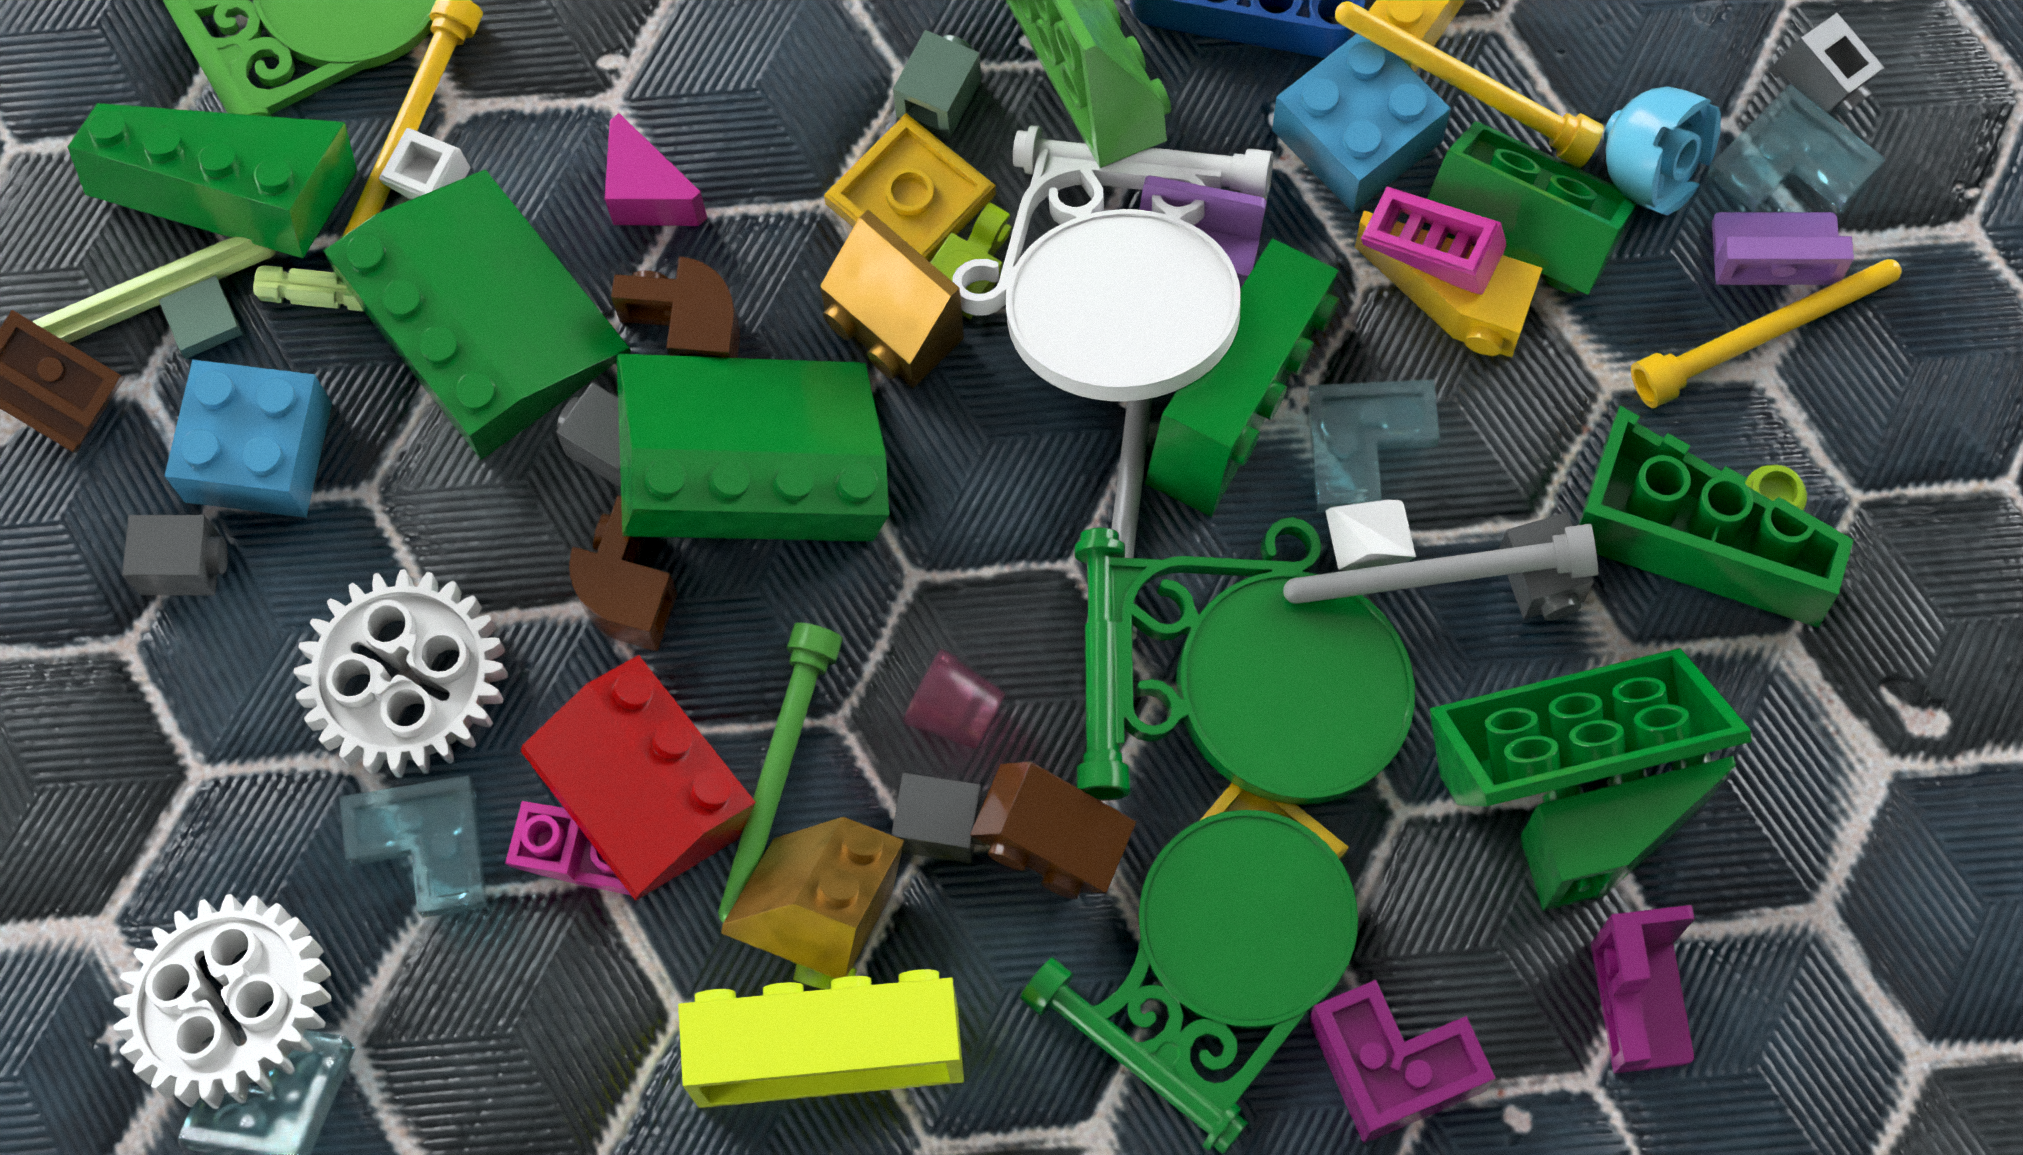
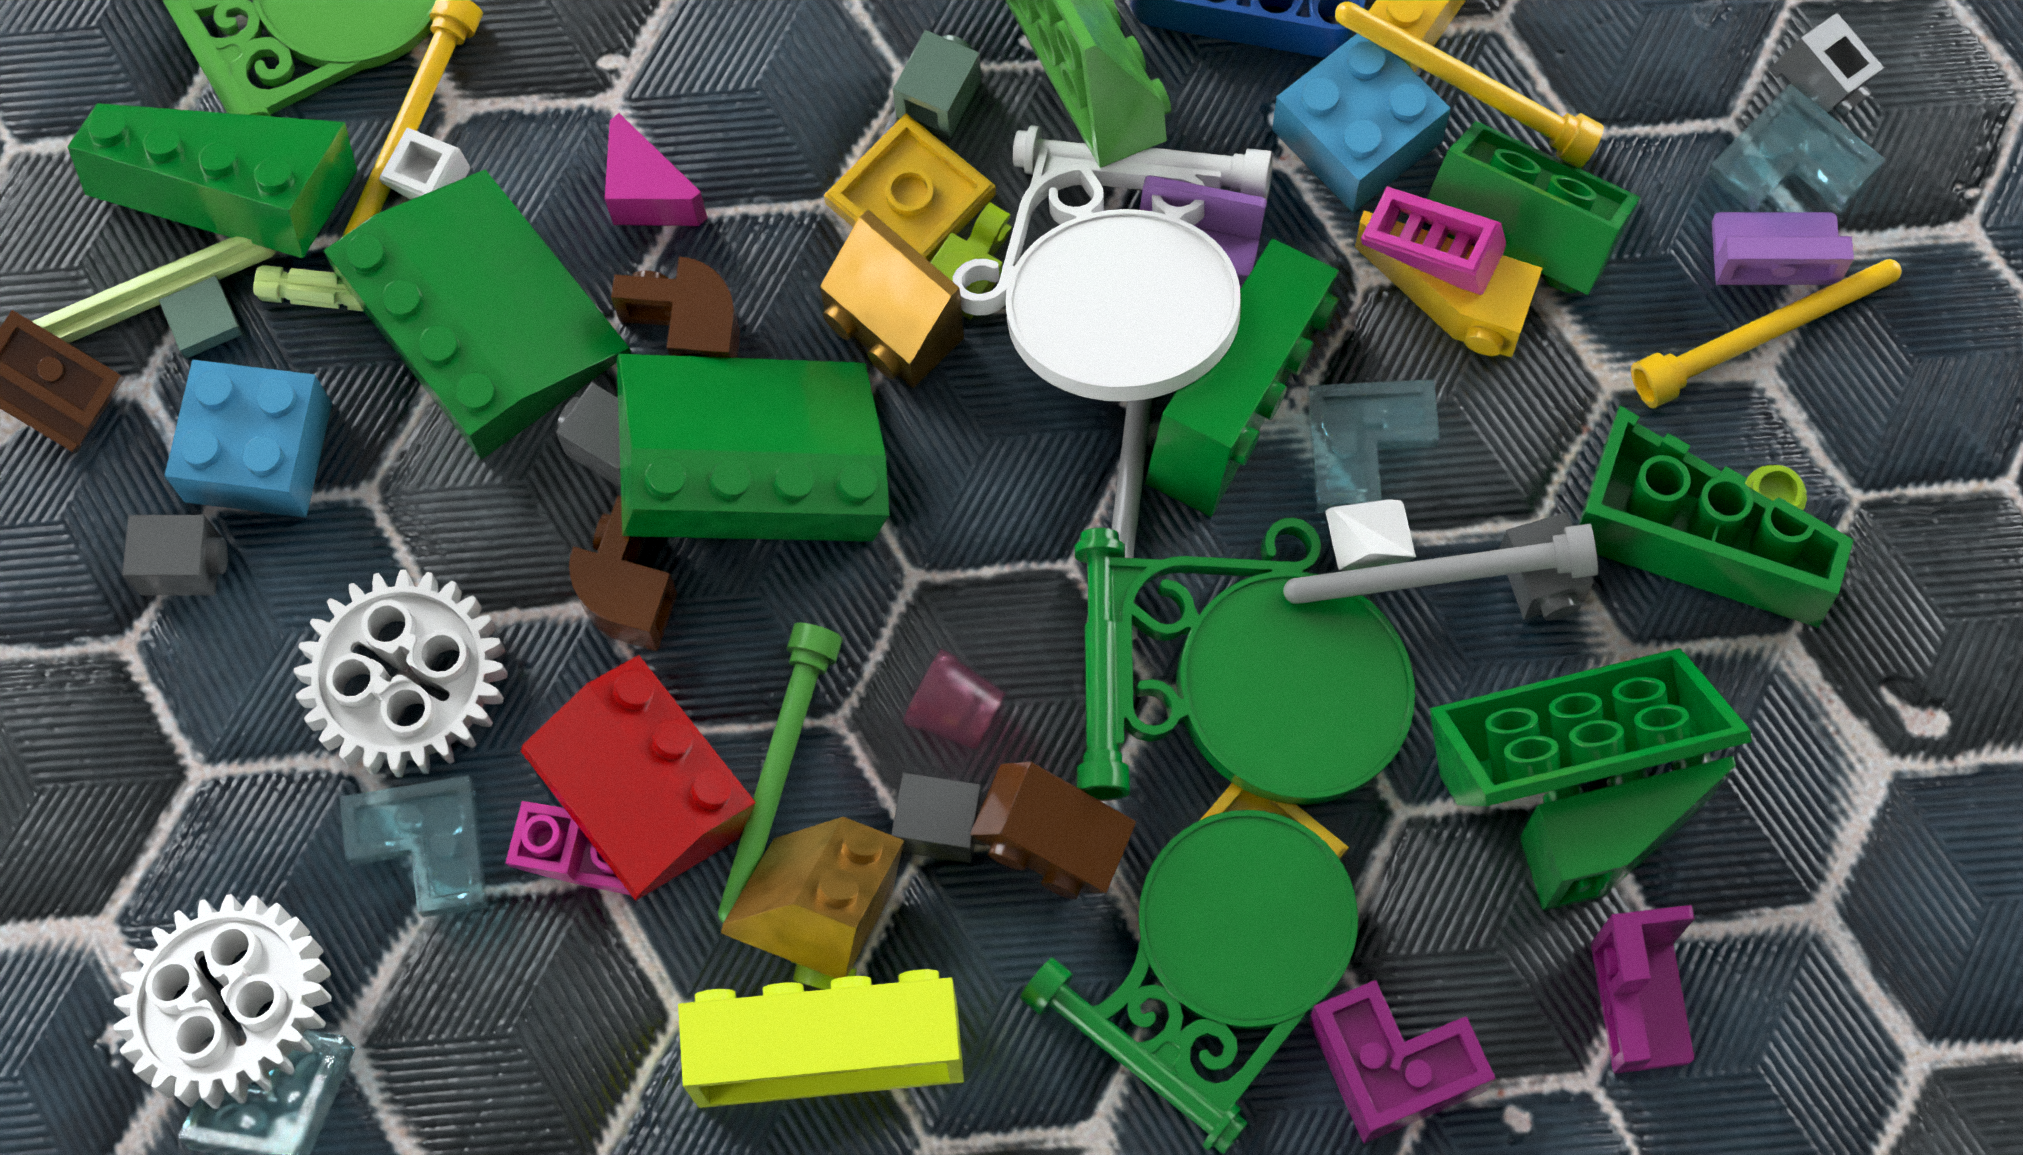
medium azure cylinder [1604,87,1721,215] -> none

